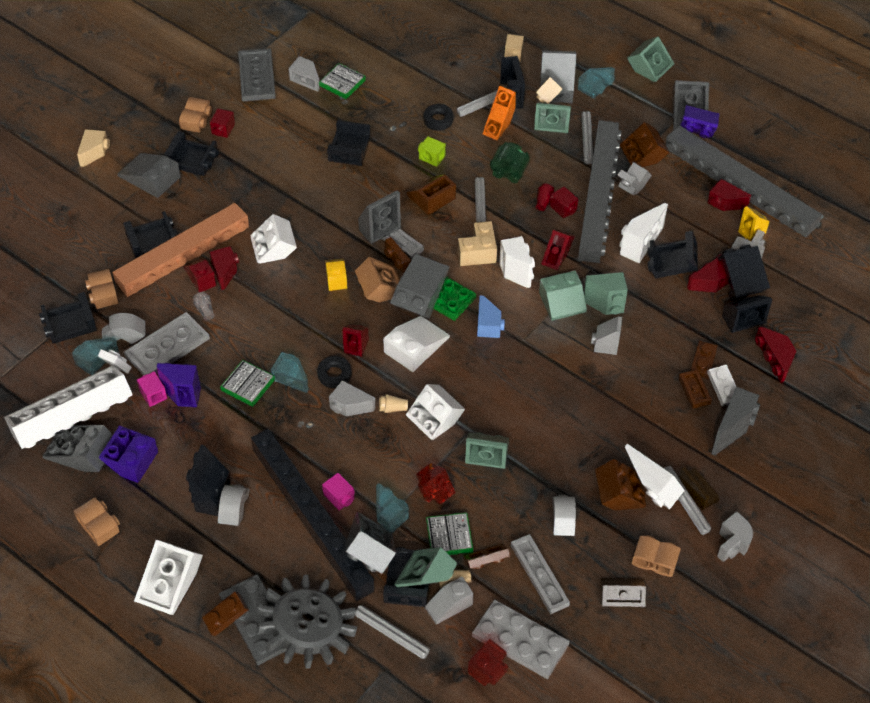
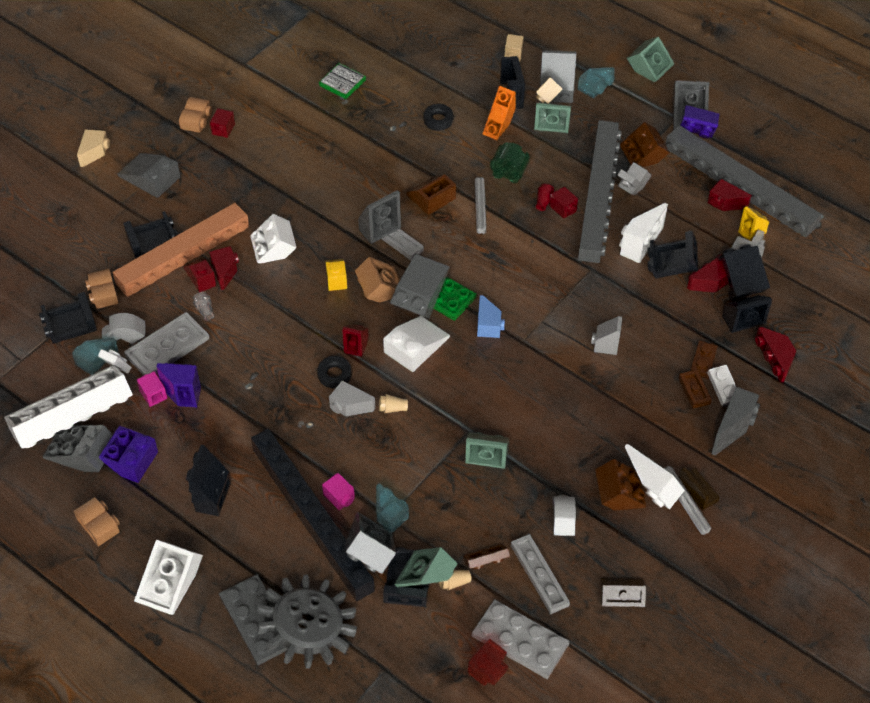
black panel [164,131,219,176] -> none
reddish brown plate [202,591,249,636] -> none
light grey brick [218,485,249,526] -> none
tile [220,360,275,407] -> none
dark grey plate [238,48,276,101] -> none
clear light blue slope [271,352,309,393] -> none
light grey slope [289,56,320,92] -> none
black panel [327,120,371,166] -> none
light grey axle [355,605,429,659] -> none
reddish brown plate [384,237,411,273] -> none
white slope [406,384,465,440] -> none
clear red brick [416,463,456,505] -> none
lime brick [418,137,446,167] -> none
light grey slope [425,577,473,625] -> none
light grey tile [426,513,473,555] -> none
light grey axle [457,86,507,117] -> none
tan brick [458,221,497,266] -> none
white slope [499,236,535,288] -> none
sand green slope [539,271,587,321] -> none
dark red slope [541,230,575,271] -> none
light grey axle [581,111,593,165] -> none
sand green slope [584,272,628,315] -> none
medium nougat brick [631,535,681,577] -> none
light grey brick [717,512,753,562] -> none

